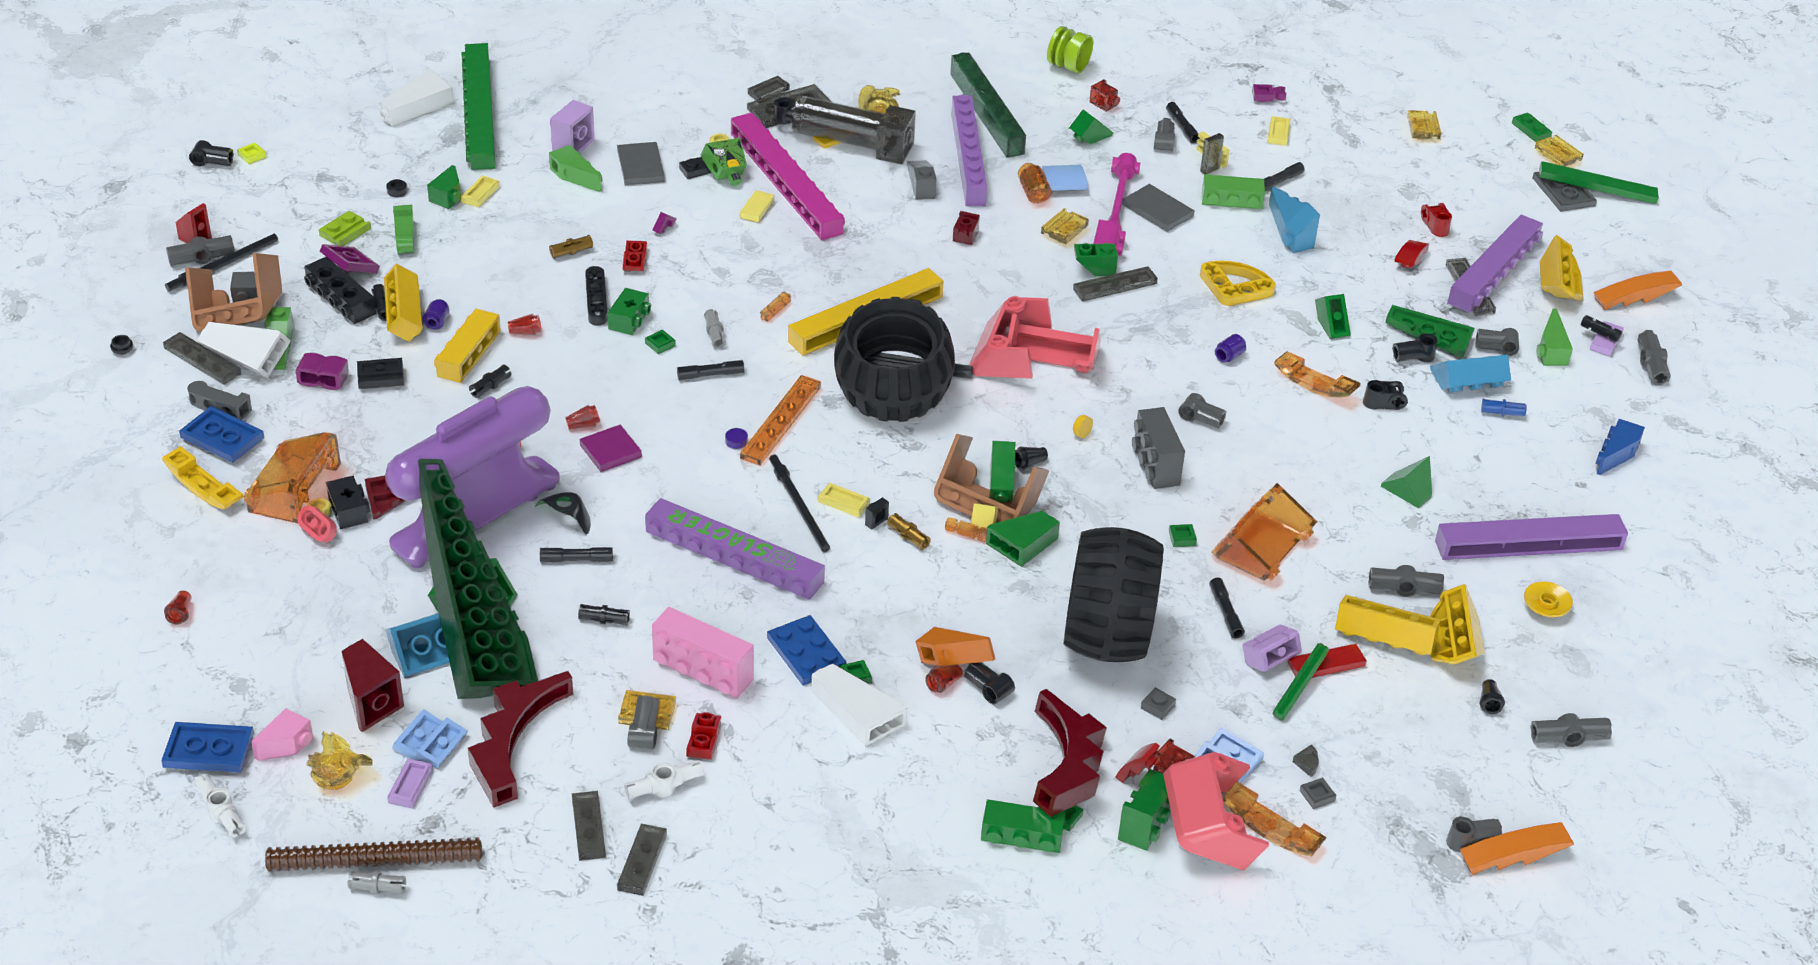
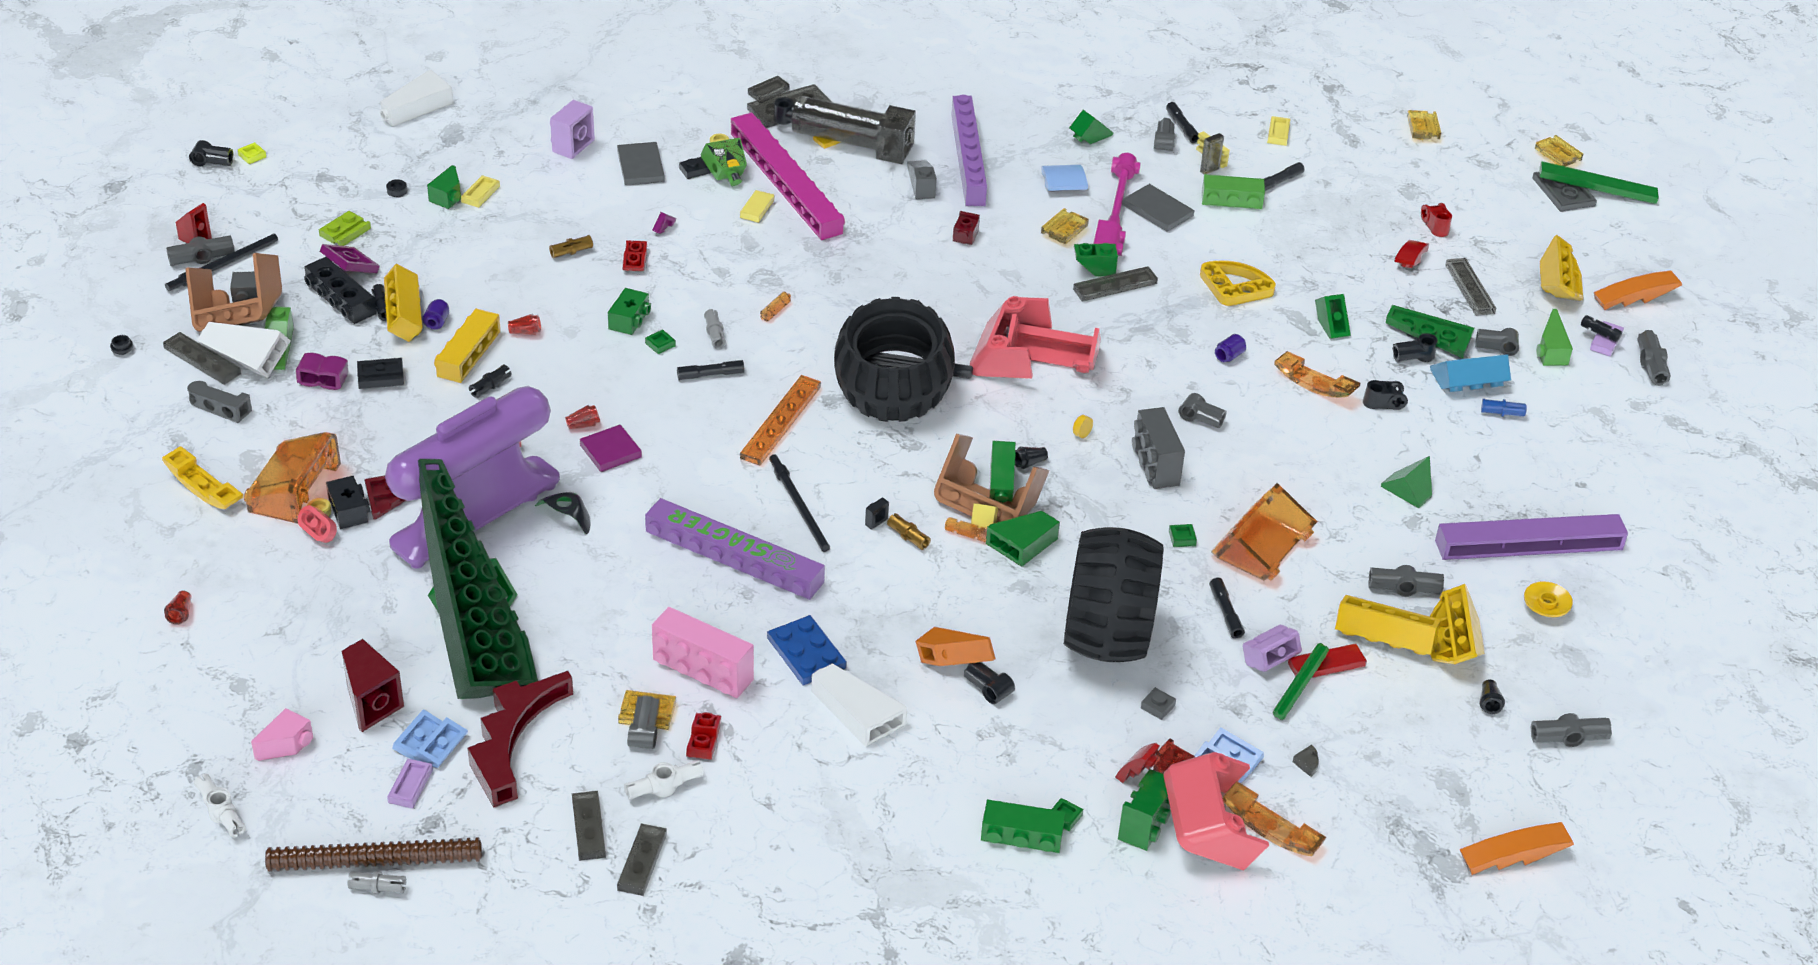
blue plate [161,722,254,773] -> none
blue plate [179,406,265,463] -> none
clear yellow helmet [306,731,373,790] -> none
dark azure slope [385,613,449,677] -> none
bright green leg [393,204,414,254] -> none
green brick [461,43,495,170] -> none
black piece [540,547,613,562] -> none
bright green slope [549,145,603,192] -> none
black pin [578,604,630,626] -> none
black beam [585,266,608,326] -> none
dark purple tile [725,428,748,449] -> none
yellow brick [788,268,944,356] -> none
light yellow tile [818,482,870,518] -> none
green tile [840,660,872,684] -> none
clear yellow helmet [858,85,900,126] -> none
clear red cone [925,664,963,693] -> none
clear green brick [950,52,1026,158] -> none
clear orange piece [1018,163,1052,203] -> none
dark red arch [1033,689,1107,817] -> none
lime wheel [1047,26,1094,73] -> none
clear red brick [1089,79,1120,112] -> none
magenta plate [1252,84,1287,102] -> none
dark azure wedge [1269,187,1320,253] -> none
dark grey tile [1300,777,1337,809] -> none
dark grey piece [1446,816,1502,852] -> none
medium lavender brick [1447,214,1543,313] -> none
green plate [1512,112,1553,143] -> none
blue slope [1595,419,1645,475] -> none

